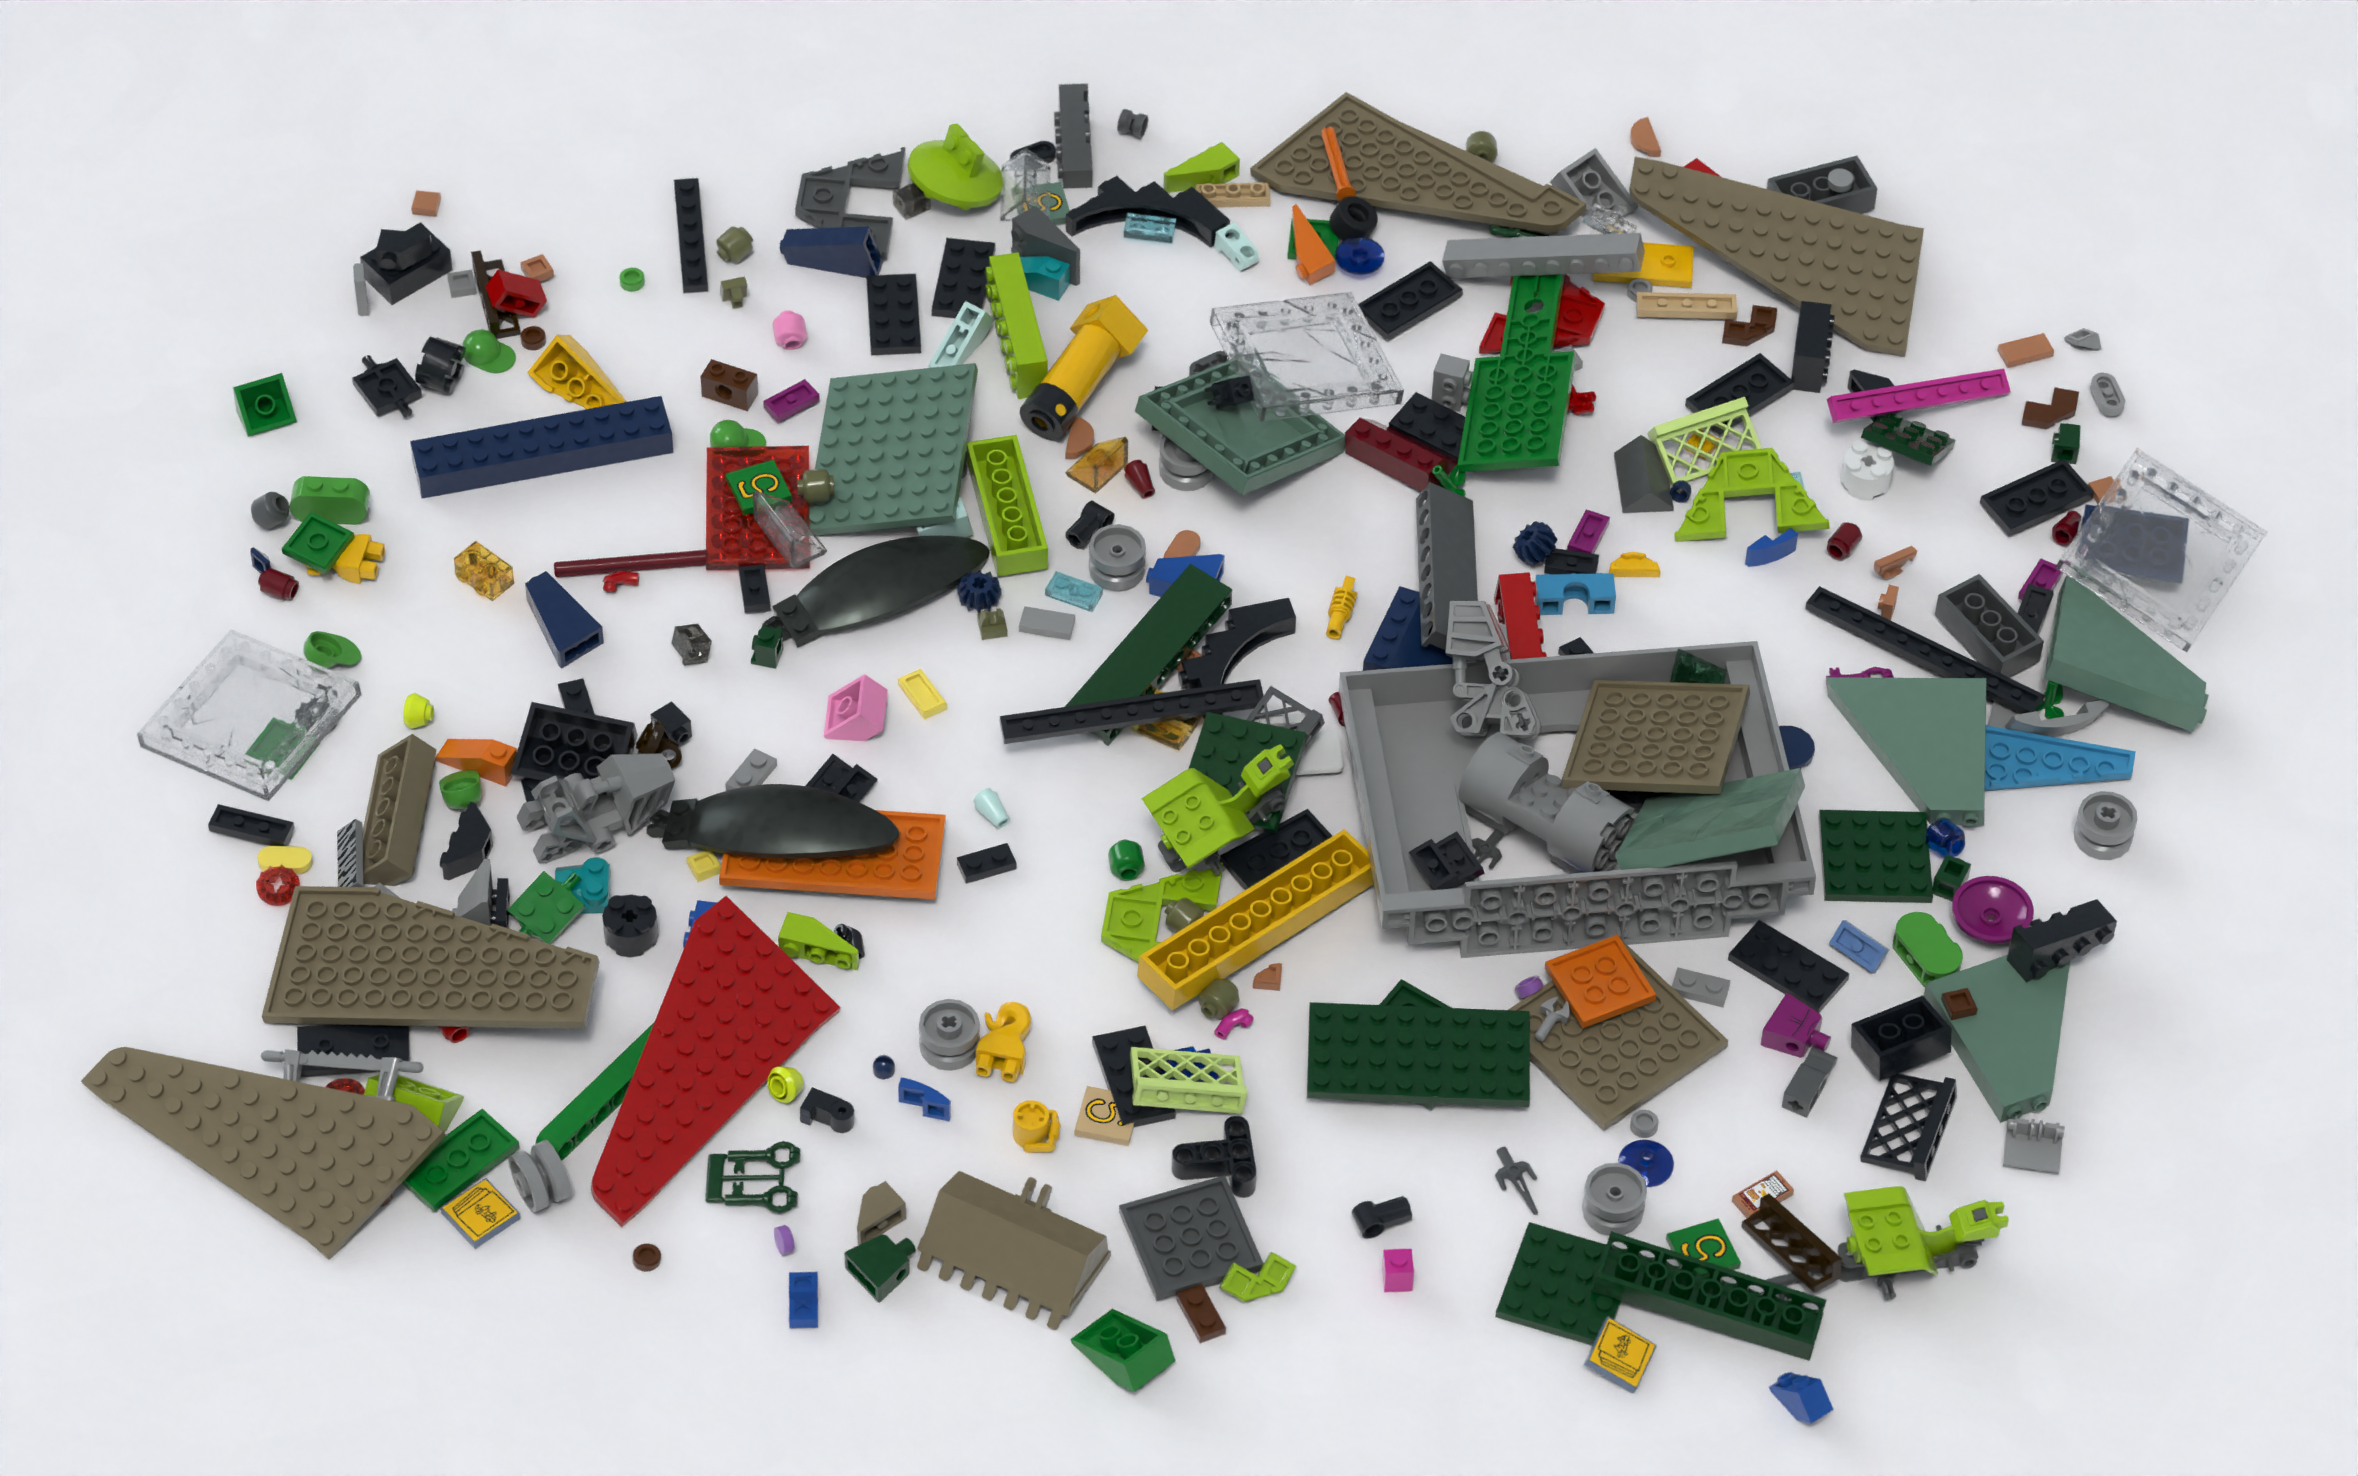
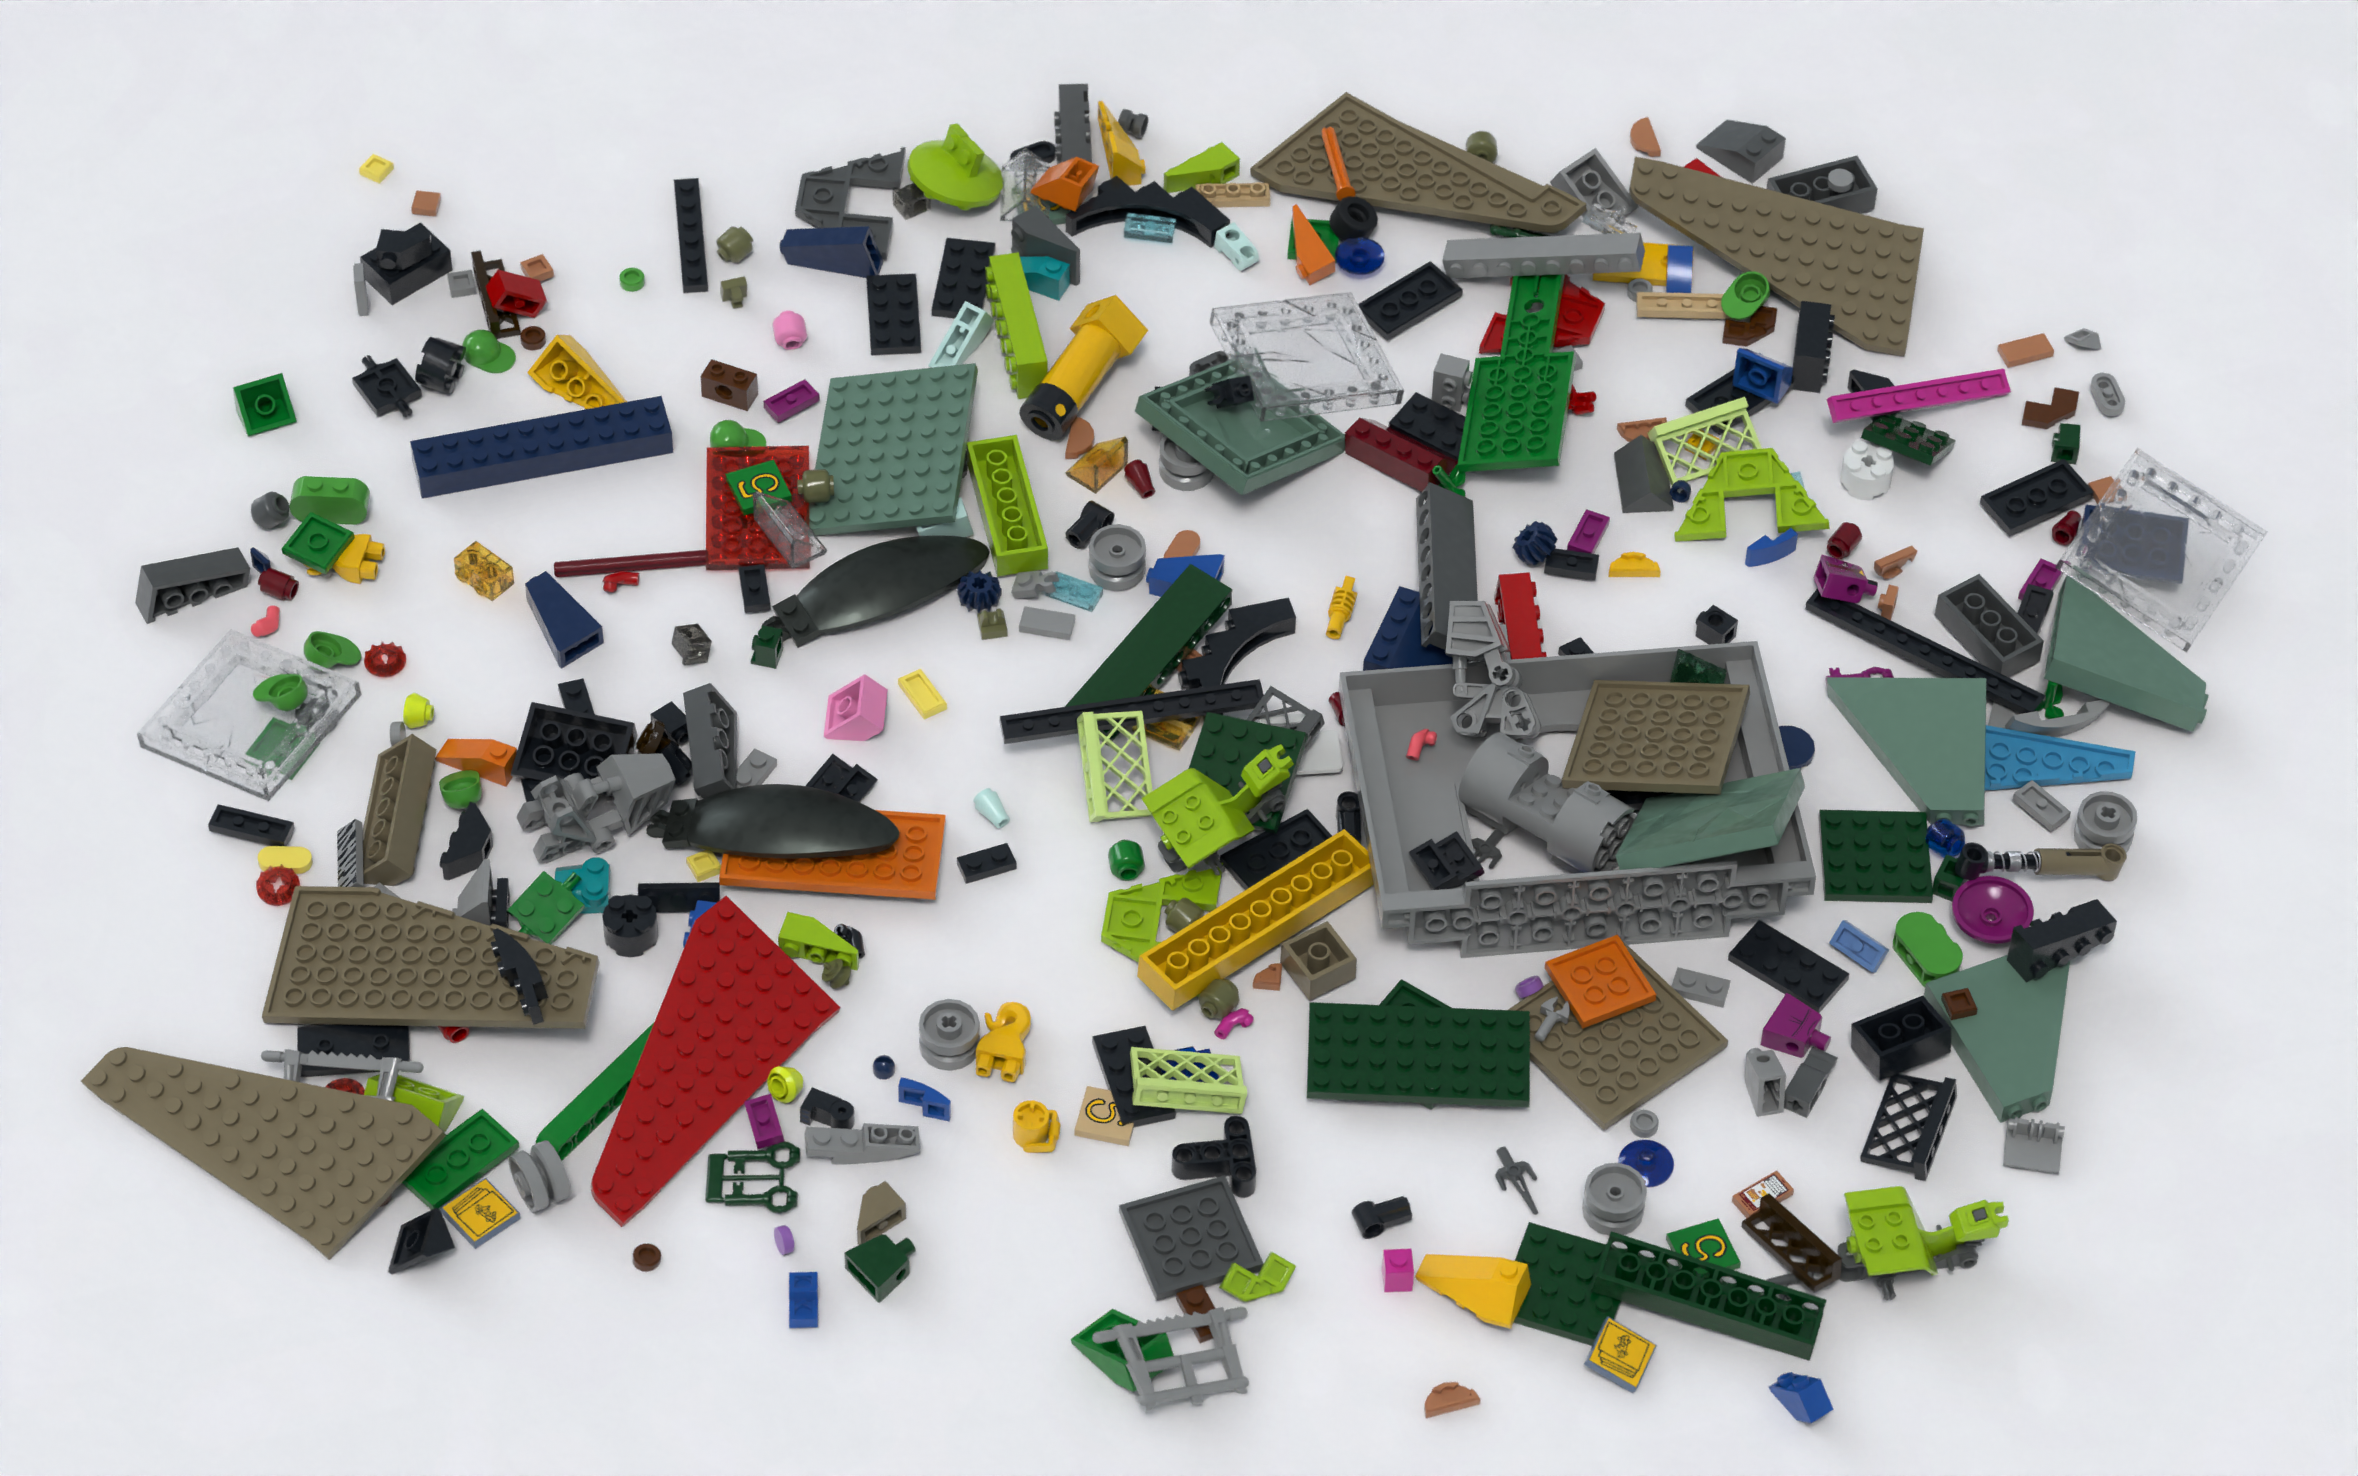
dark tan piece [917,1171,1111,1330] -> none
dark azure arch [1535,573,1616,615] -> none
none -> dark grey wedge [135,547,250,624]
none -> coral arm [251,606,280,637]
none -> bright green cap [253,674,308,711]
none -> light yellow tile [359,154,394,184]
none -> clear red gear [364,641,406,677]
none -> black slope [388,1208,456,1274]
none -> light grey tile [390,721,406,746]
none -> black slope [490,928,548,1025]
none -> black plate [638,882,720,912]
none -> black brick [656,740,692,785]
none -> dark grey wedge [683,683,737,799]
none -> magenta plate [744,1094,785,1149]
none -> light grey slope [804,1123,920,1164]
none -> olive wheel [822,959,851,989]
none -> light grey plate [1011,570,1059,599]
none -> orange slope [1031,157,1099,211]
none -> yellowish green fence [1077,711,1152,822]
none -> light grey piece [1092,1307,1249,1411]
none -> yellow wedge [1098,101,1146,186]
none -> dark tan brick [1280,921,1357,1001]
none -> black piece [1335,791,1361,844]
none -> coral arm [1406,729,1437,761]
none -> yellow wedge [1415,1254,1531,1329]
none -> nougat tile [1424,1382,1481,1418]
none -> nougat tile [1617,417,1667,443]
none -> blue slope [1666,245,1693,293]
none -> black brick [1695,605,1738,645]
none -> dark grey slope [1696,120,1786,184]
none -> bright green cap [1721,271,1770,320]
none -> blue slope [1732,348,1793,404]
none -> light grey torso [1745,1048,1786,1117]
none -> magenta torso [1813,555,1878,603]
none -> piece [1955,842,2127,881]
none -> light grey plate [2012,780,2071,832]

